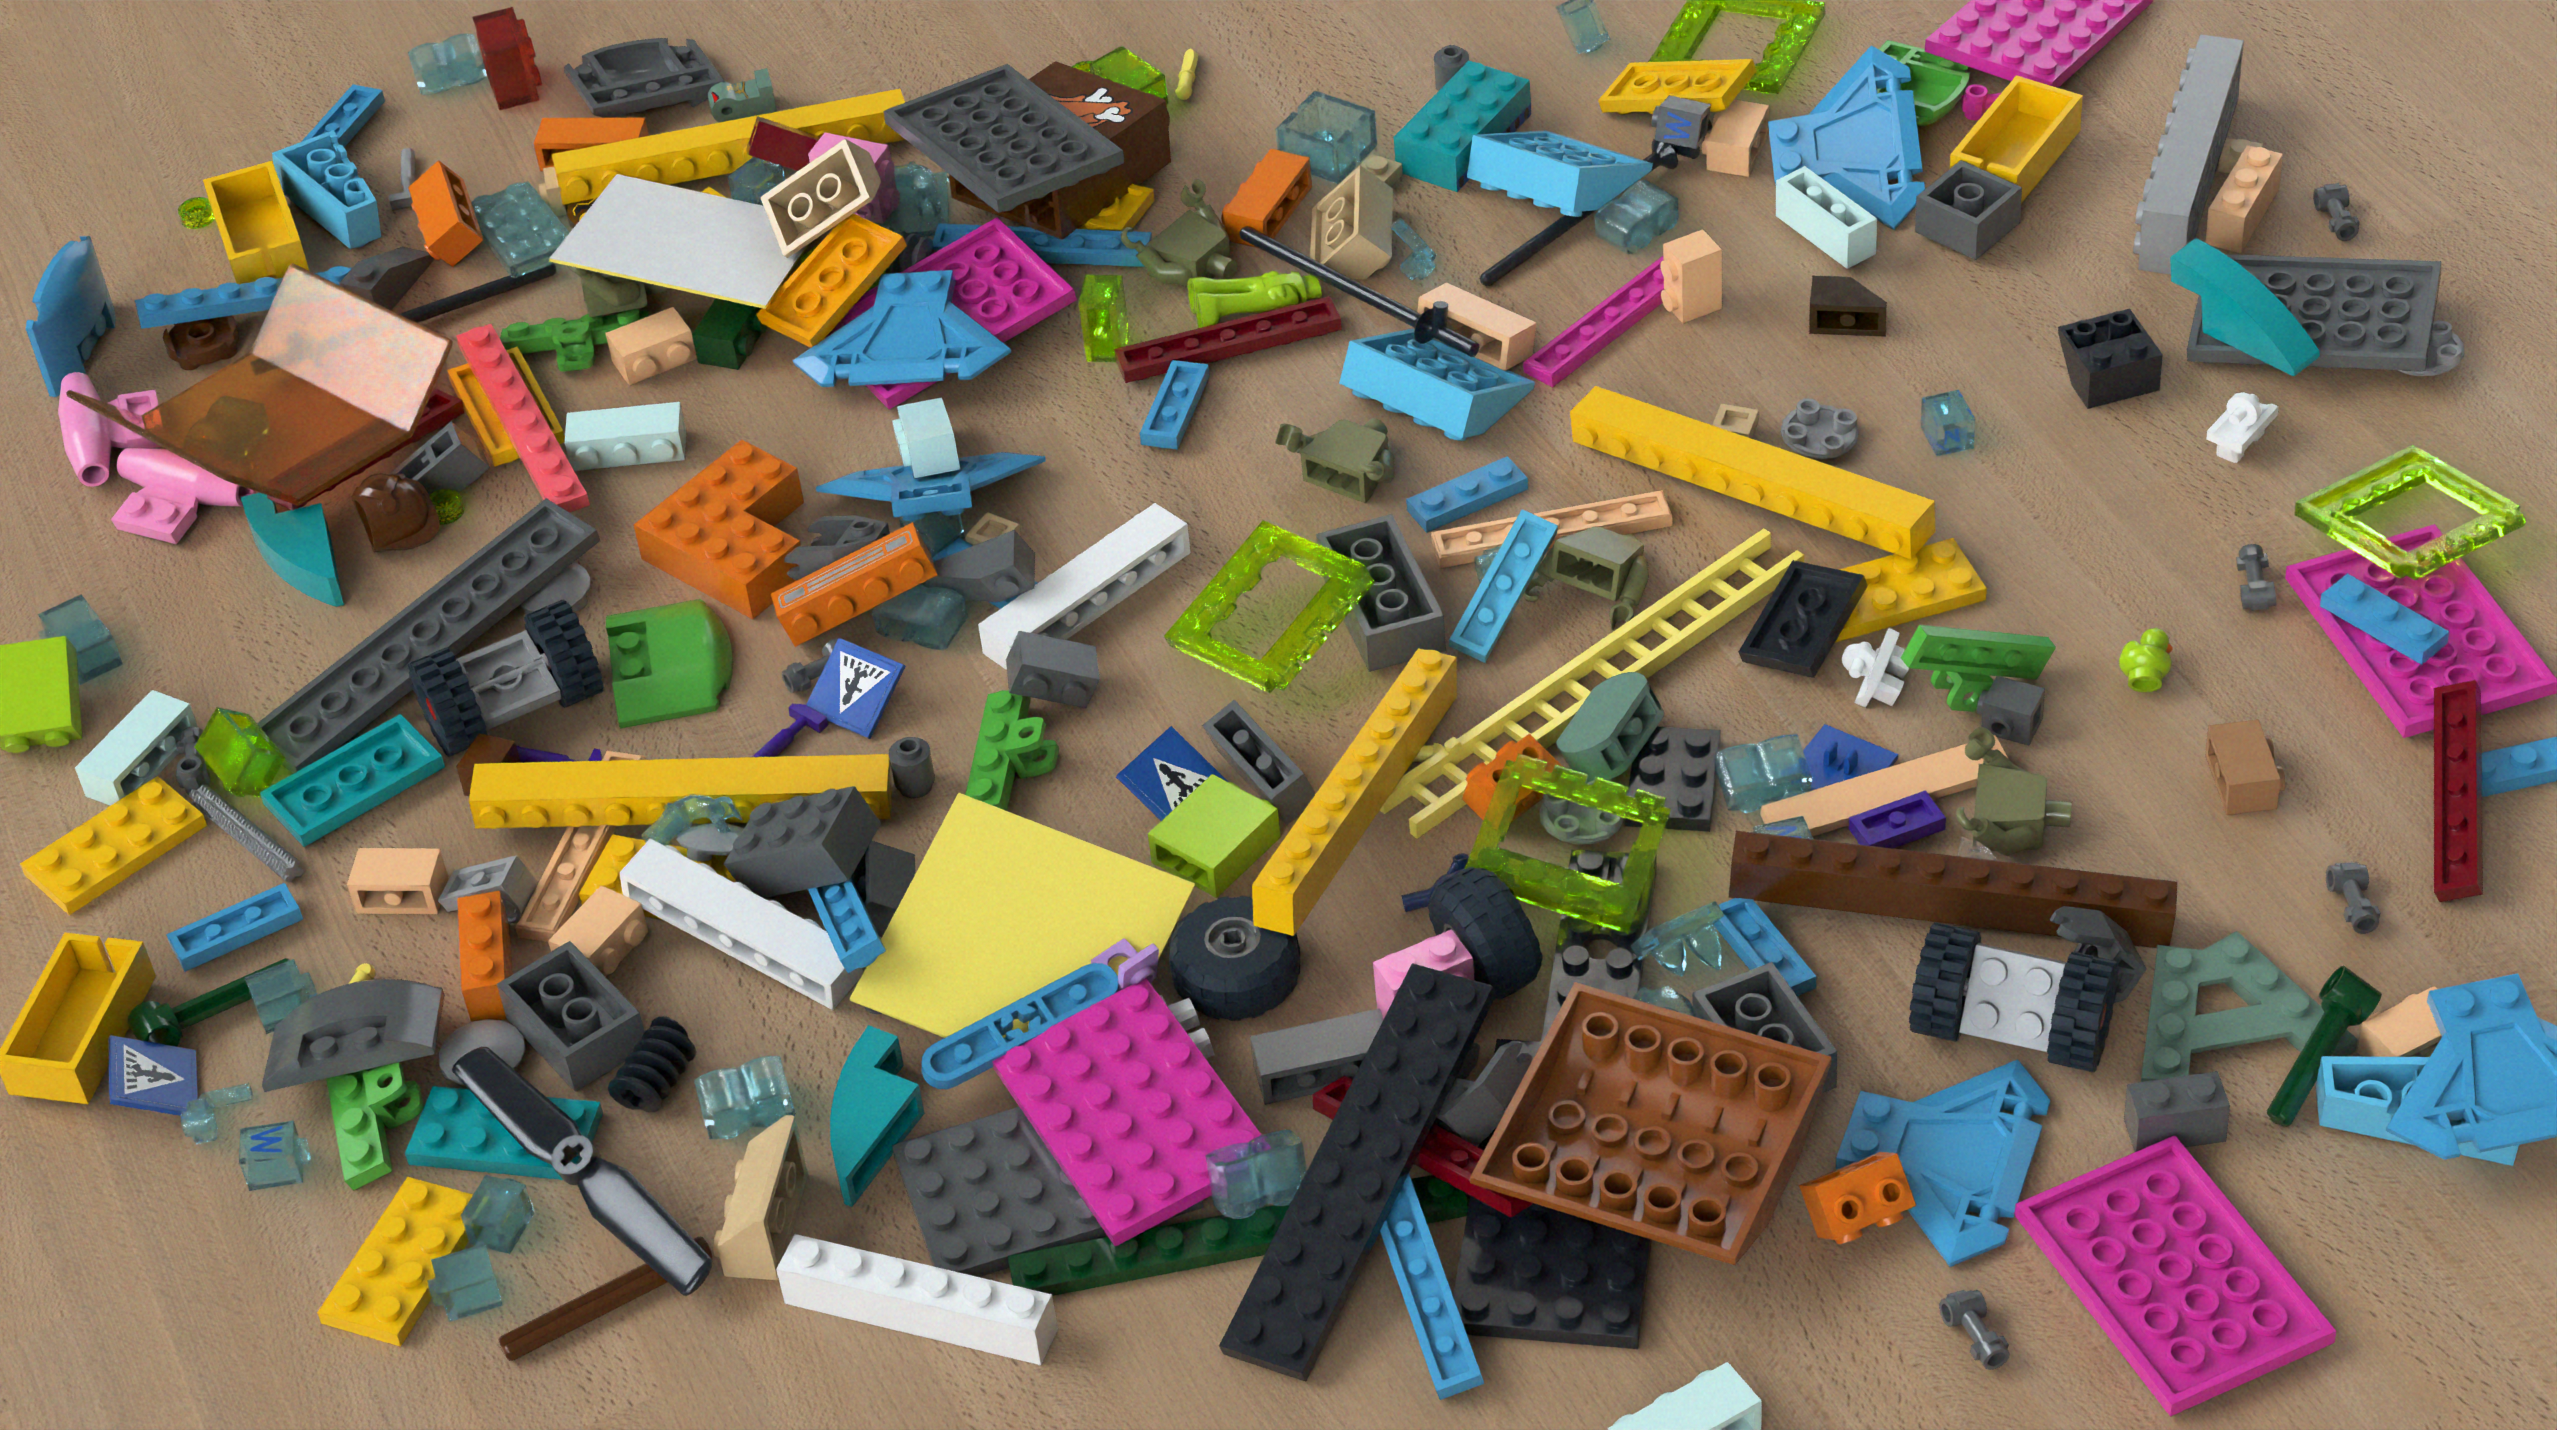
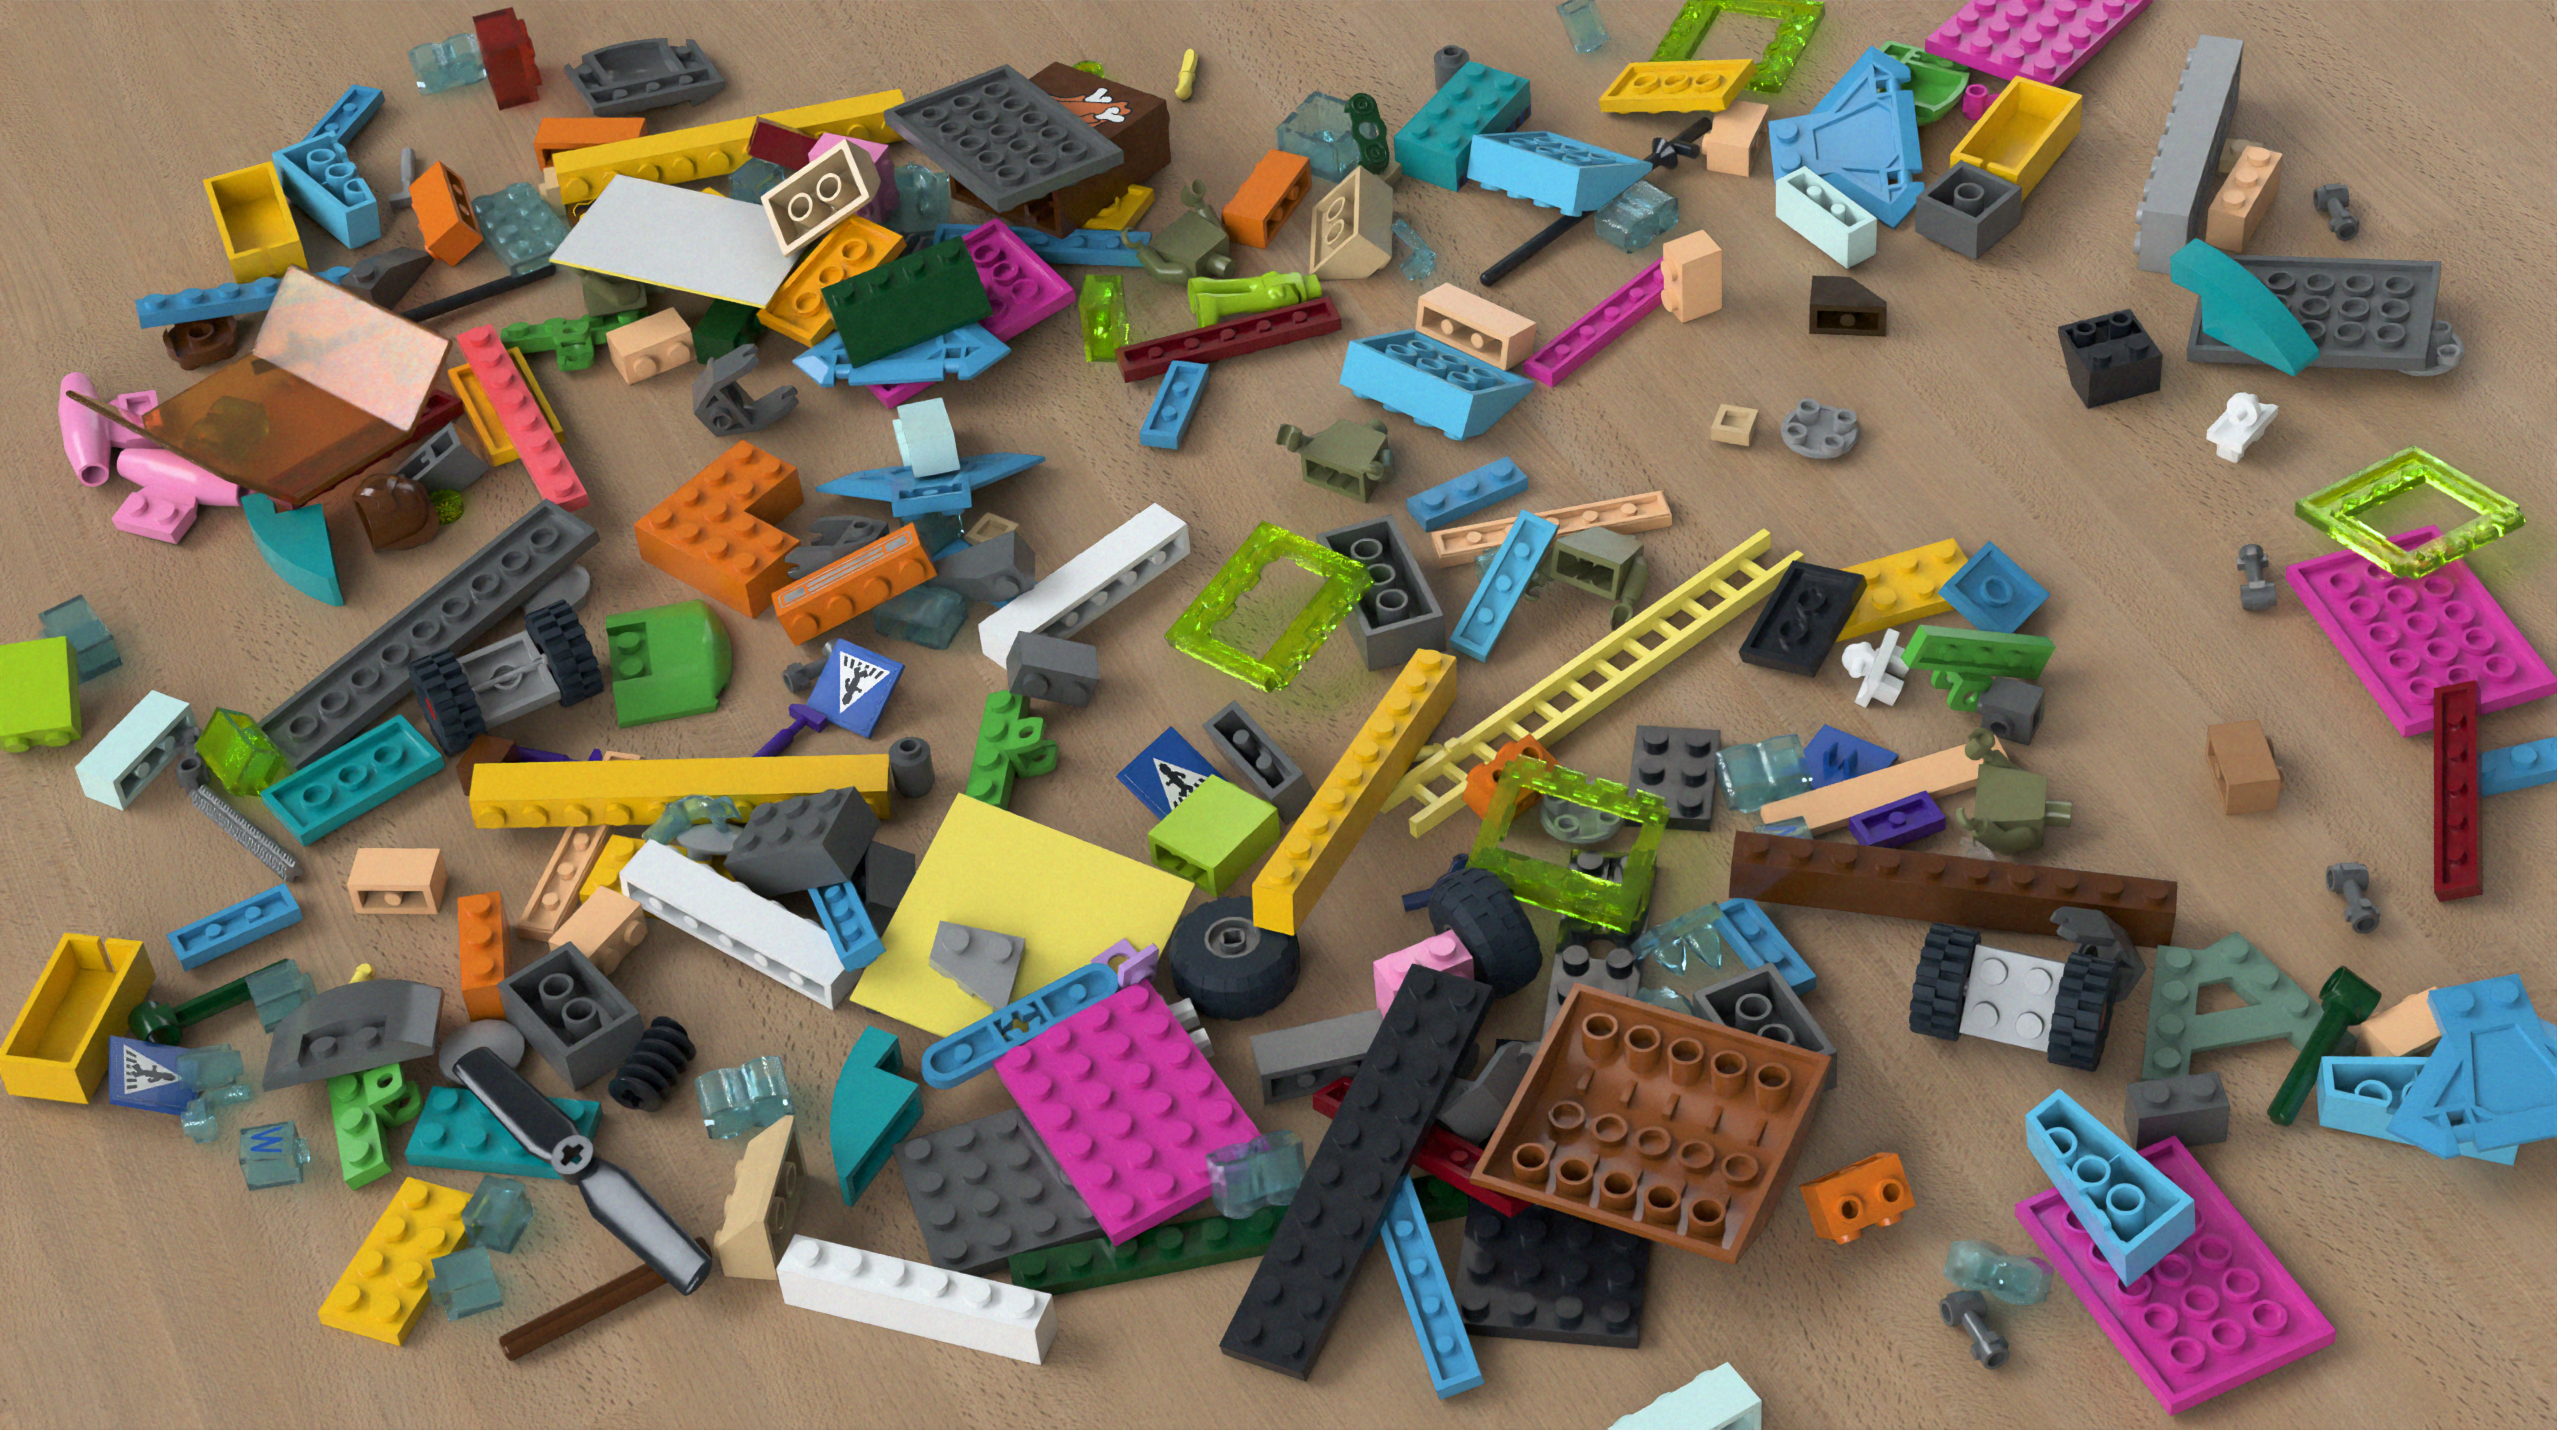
yellow plate [20,776,207,915] -> none
dark azure slope [26,236,116,397] -> none
clear neon green tile [178,197,215,229] -> none
light grey plate [438,855,537,923] -> none
light aqua brick [564,402,686,471] -> none
sand green leg [708,68,777,122] -> none
clear neon green brick [1089,46,1168,104] -> none
black piece [1239,226,1480,357] -> none
sand green brick [1556,672,1665,784] -> none
yellow brick [1570,386,1936,559] -> none
dark grey brick [1652,95,1711,149] -> none
dark azure plate [1836,1059,2051,1267] -> none
clear light blue brick [1921,390,1975,457] -> none
lime animal [2118,628,2173,692] -> none
dark azure plate [2320,573,2449,665] -> none
none -> clear light blue brick [175,1042,243,1093]
none -> dark grey piece [692,344,799,437]
none -> dark green slope [820,235,993,369]
none -> light grey wing [929,920,1025,1013]
none -> dark green piece [1344,93,1390,175]
none -> dark azure plate [1938,540,2051,634]
none -> clear light blue brick [1943,1239,2055,1305]
none -> medium azure wedge [2025,1088,2195,1288]

